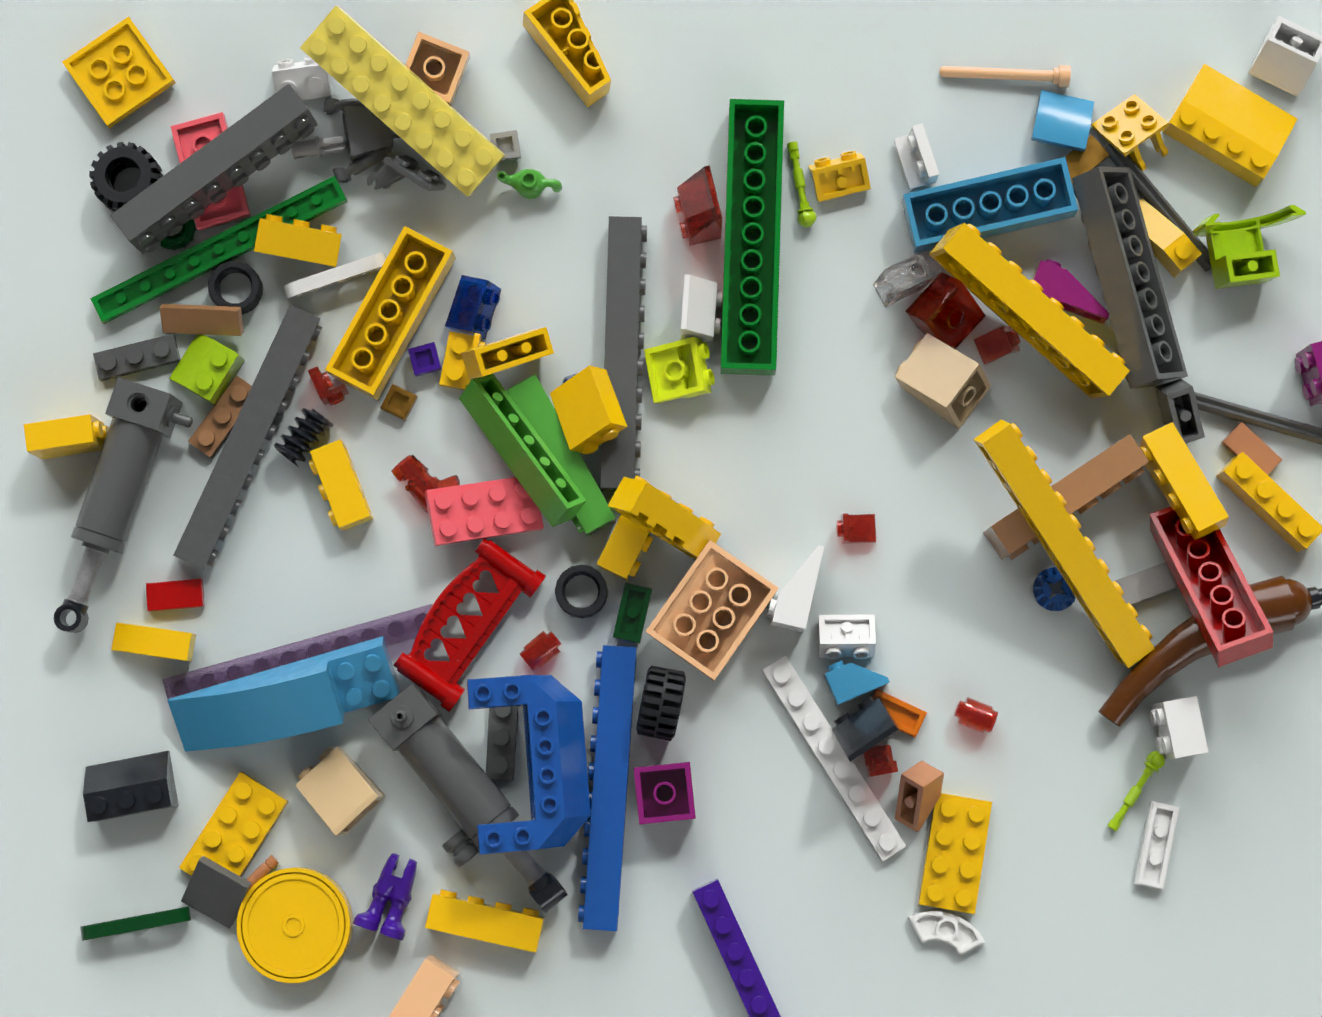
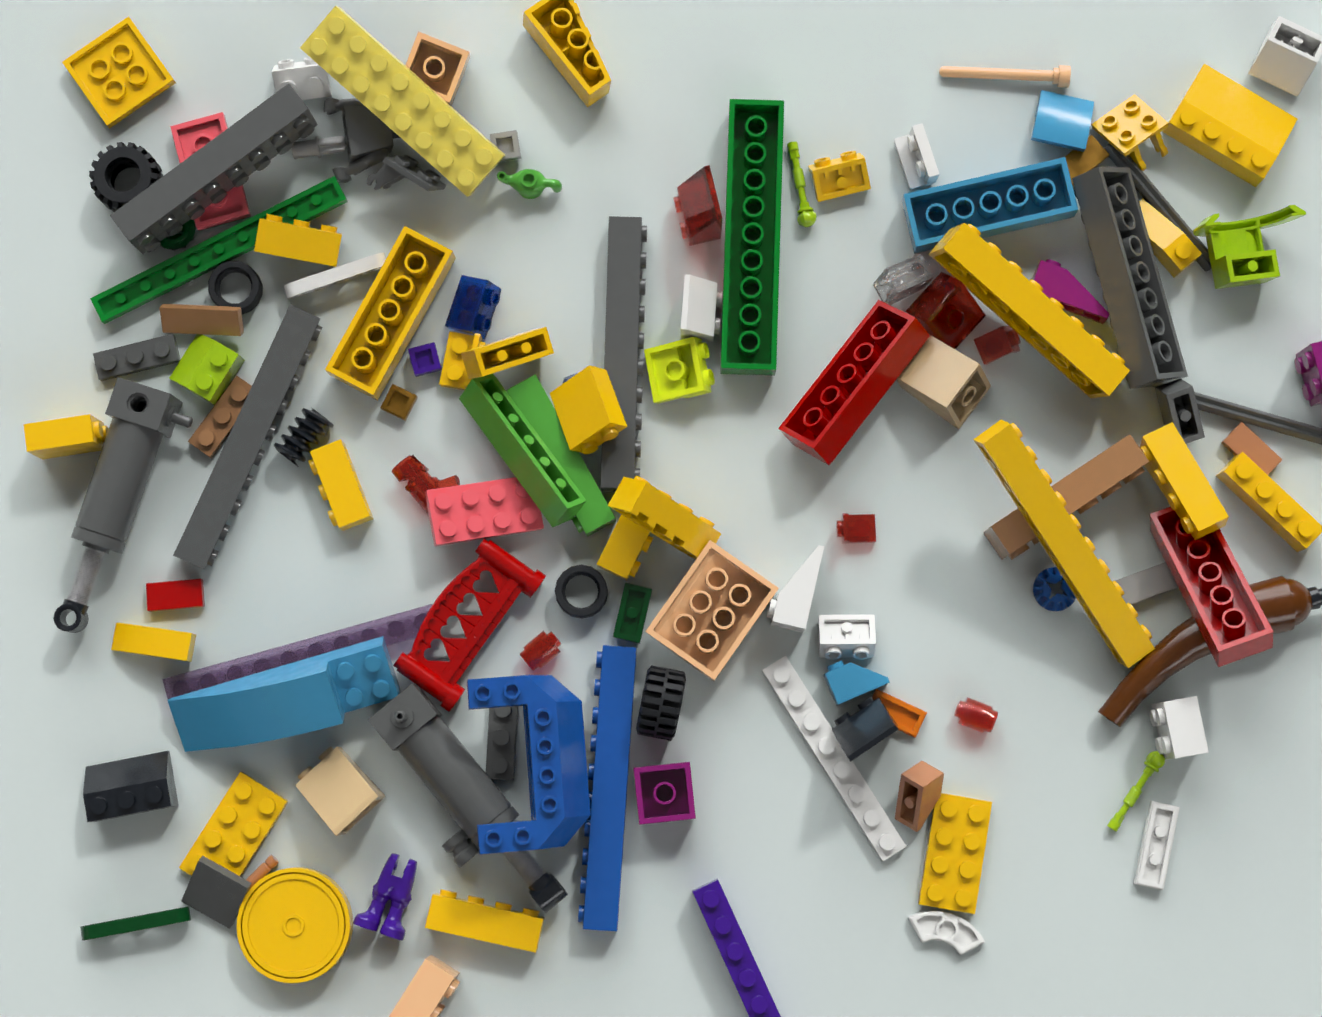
clear red bracket [308,366,349,405] -> none
clear red bracket [863,745,898,777] -> none
none -> red brick [778,300,930,466]

